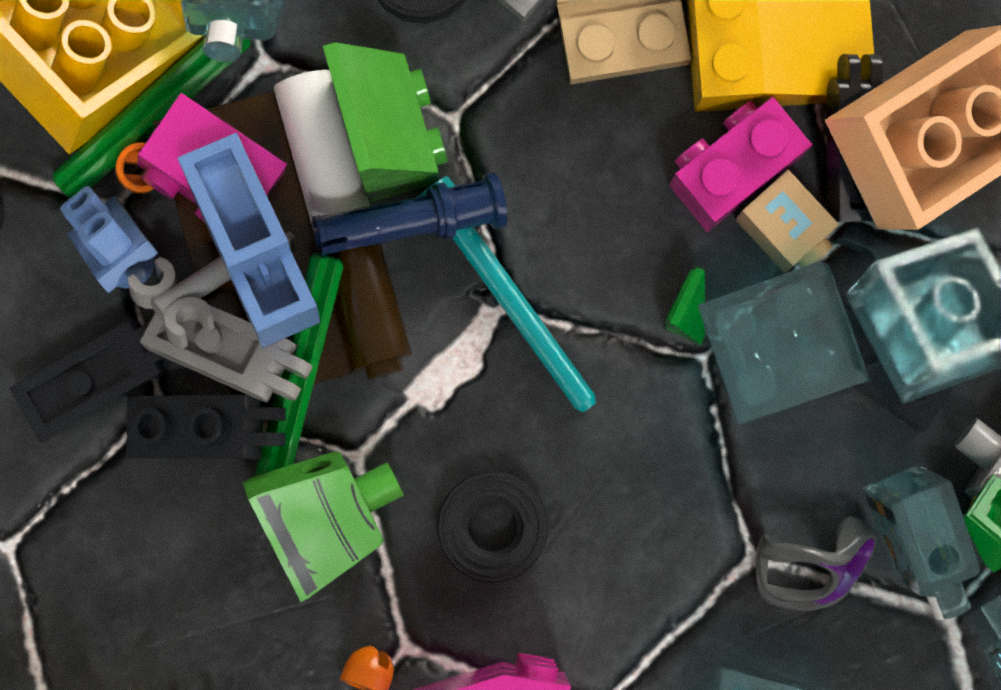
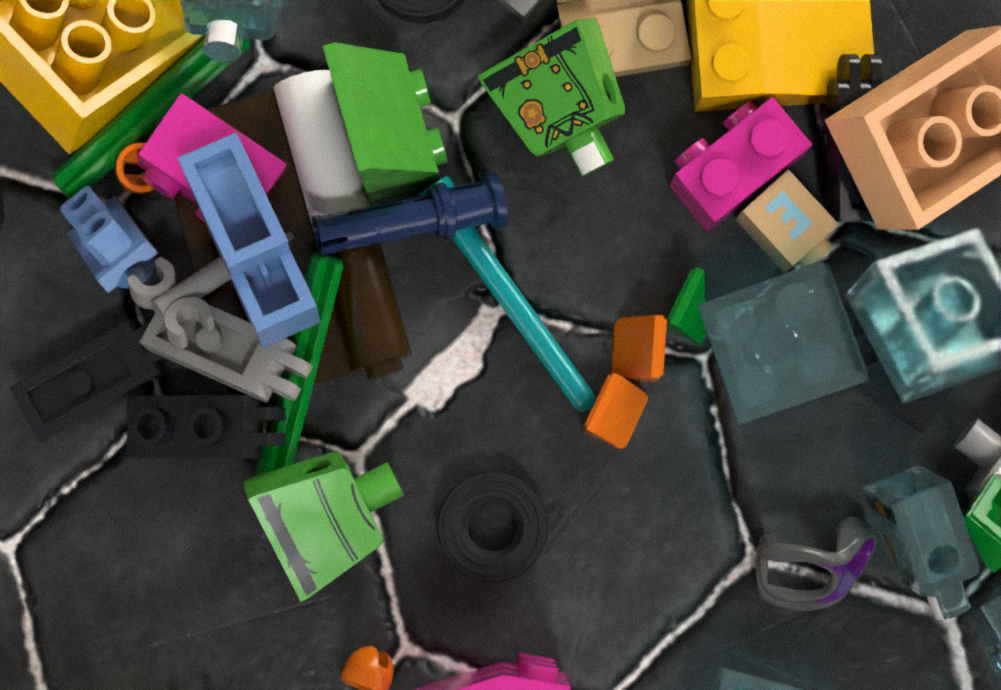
none -> bright green torso [478,18,625,177]
none -> orange slope [582,373,648,449]
none -> orange slope [611,315,667,382]

